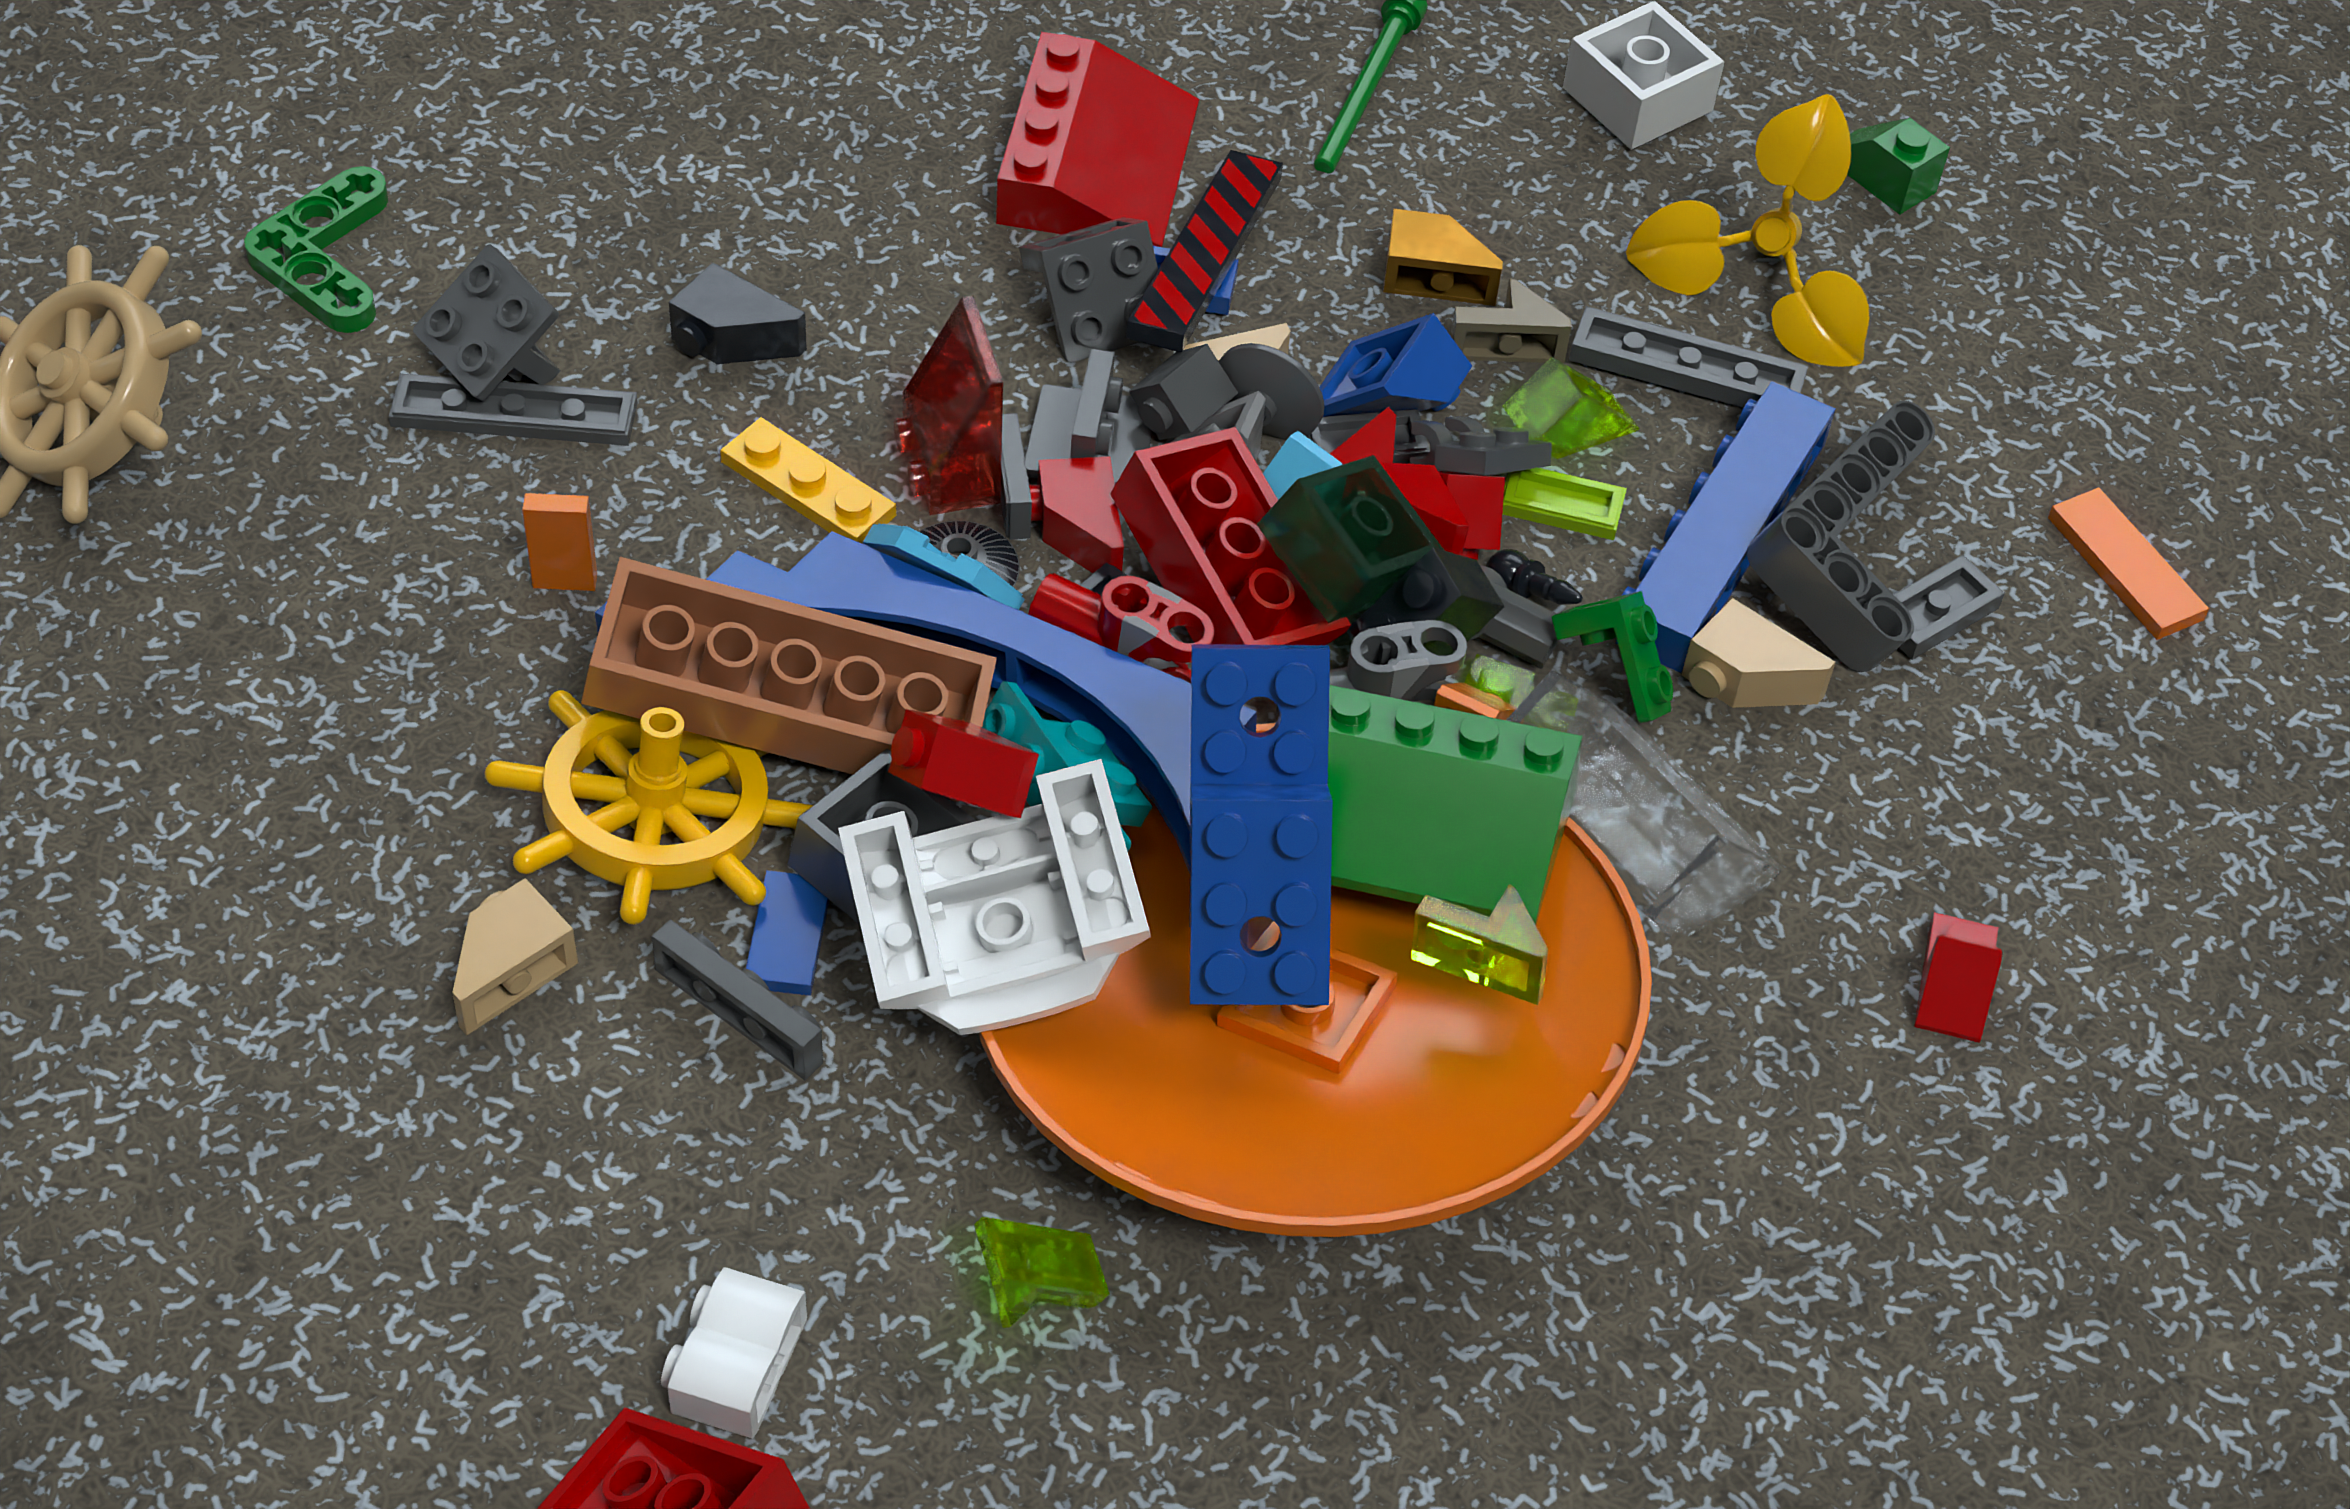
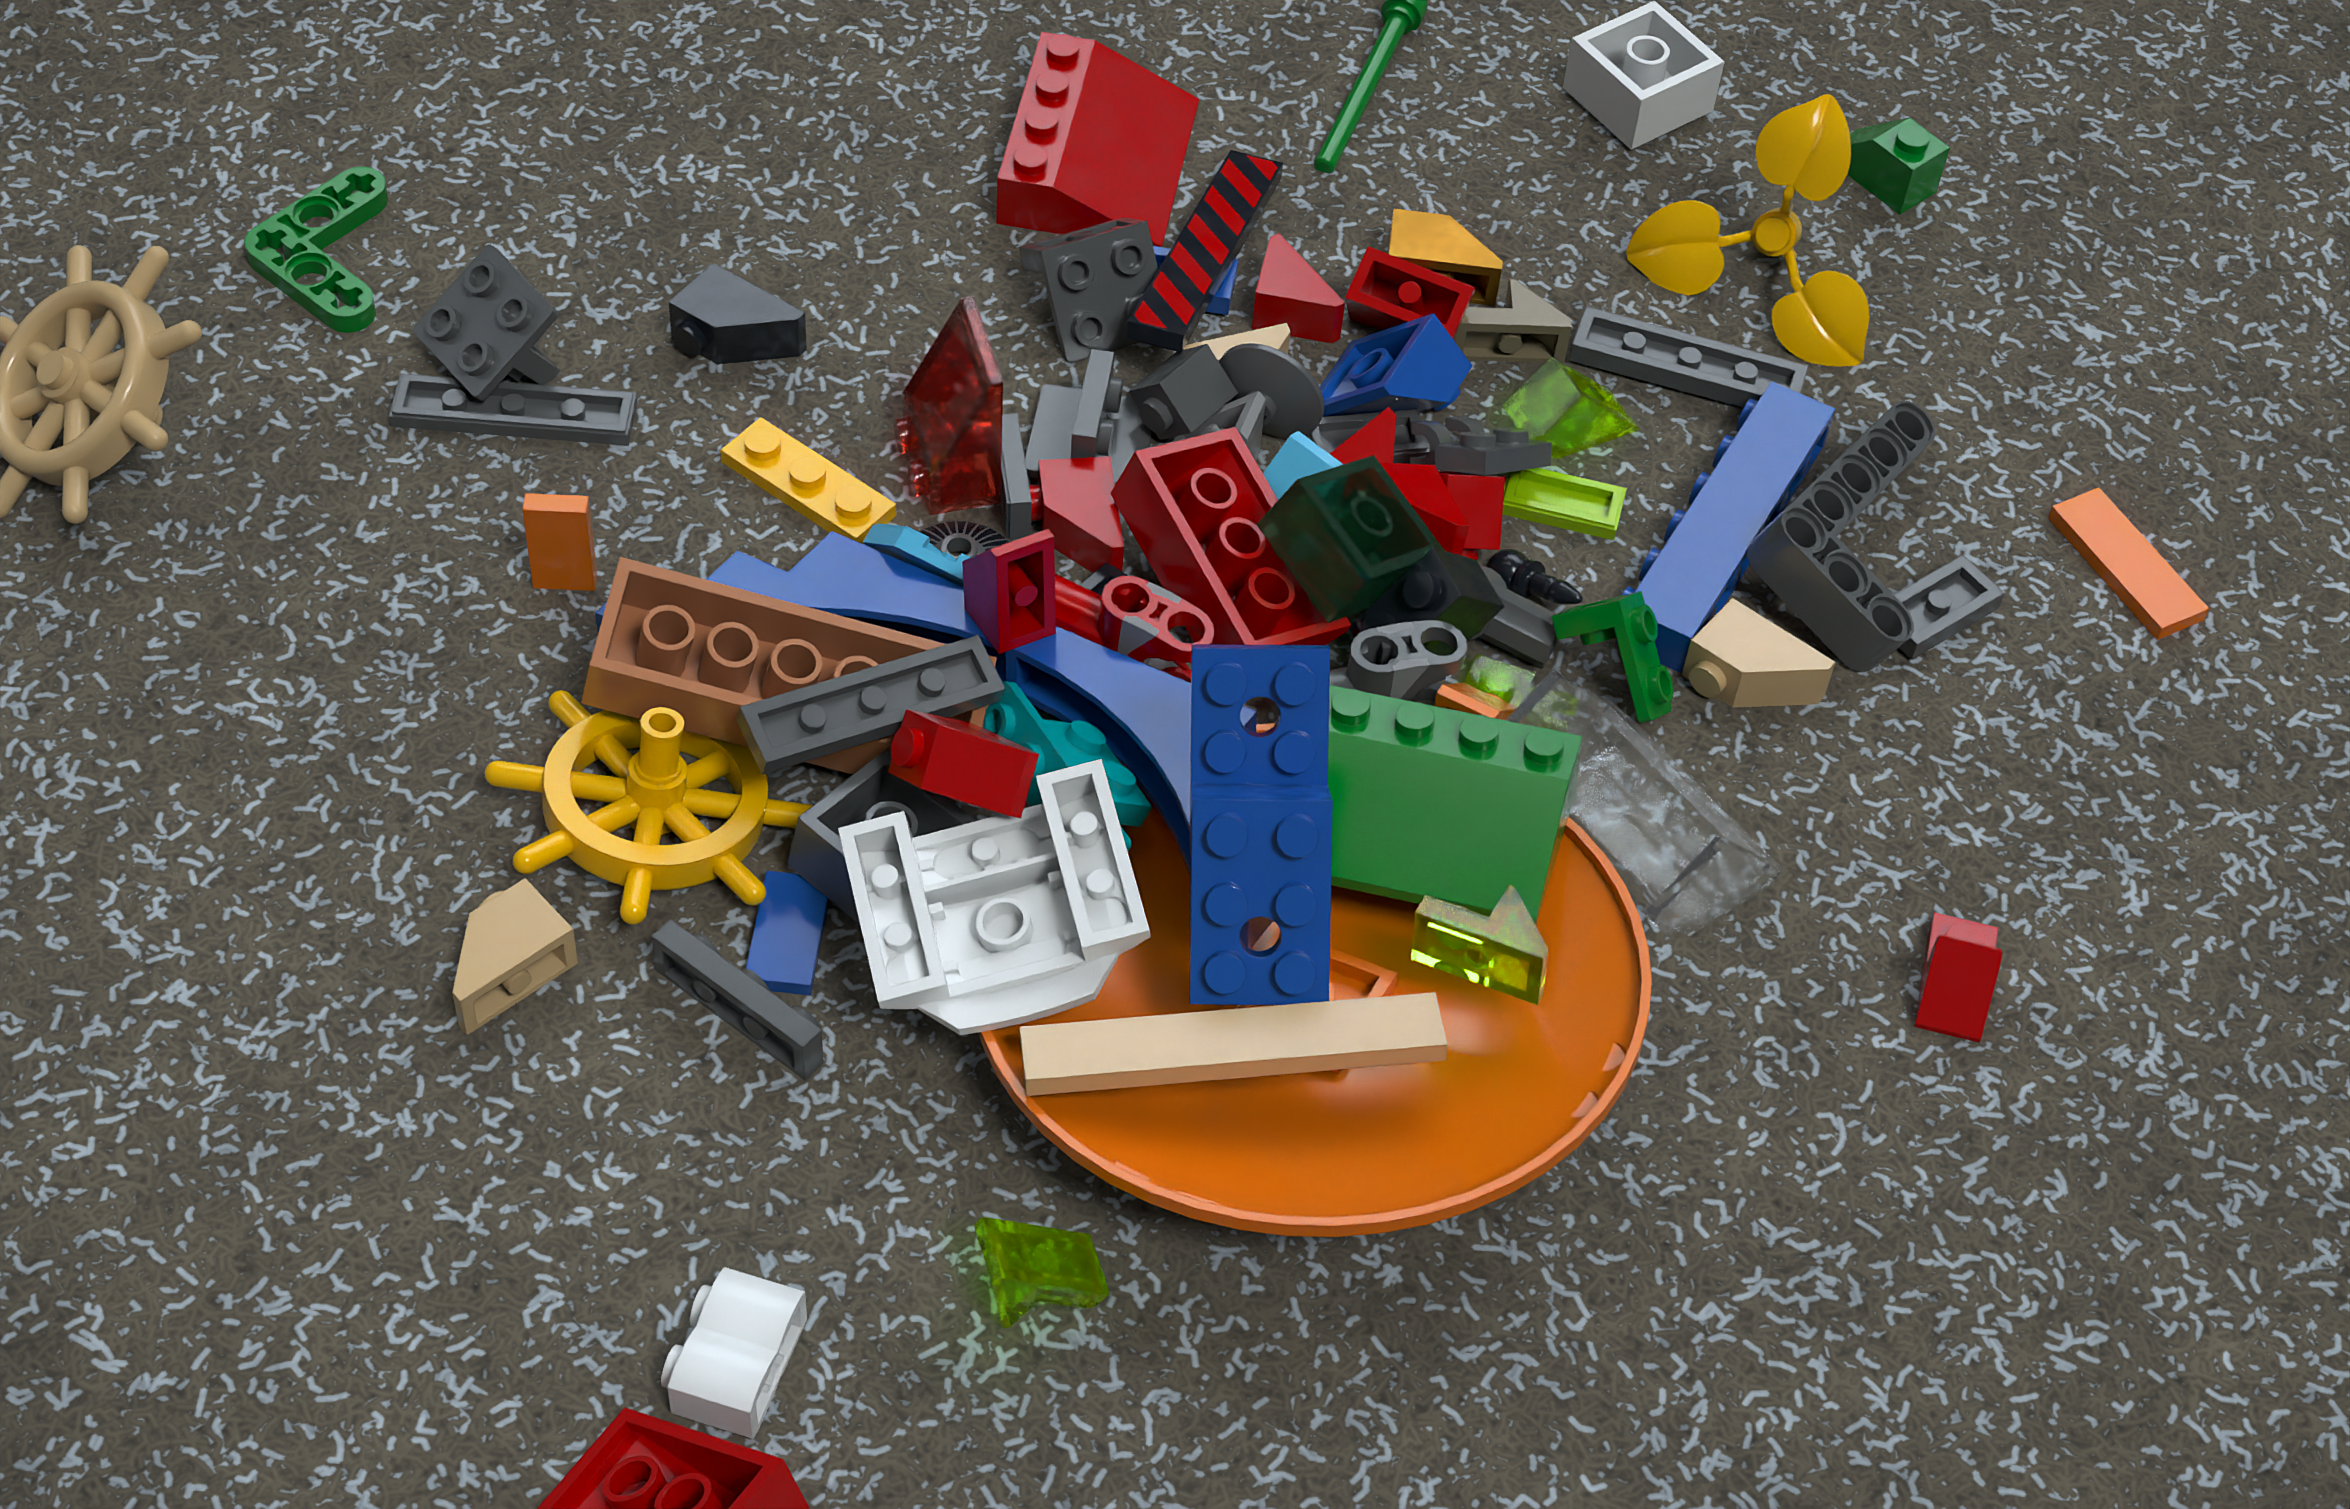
none -> dark grey plate [736,635,1005,775]
none -> red slope [962,529,1056,654]
none -> tan tile [1020,992,1448,1096]
none -> red slope [1252,233,1345,343]
none -> red slope [1345,246,1475,340]

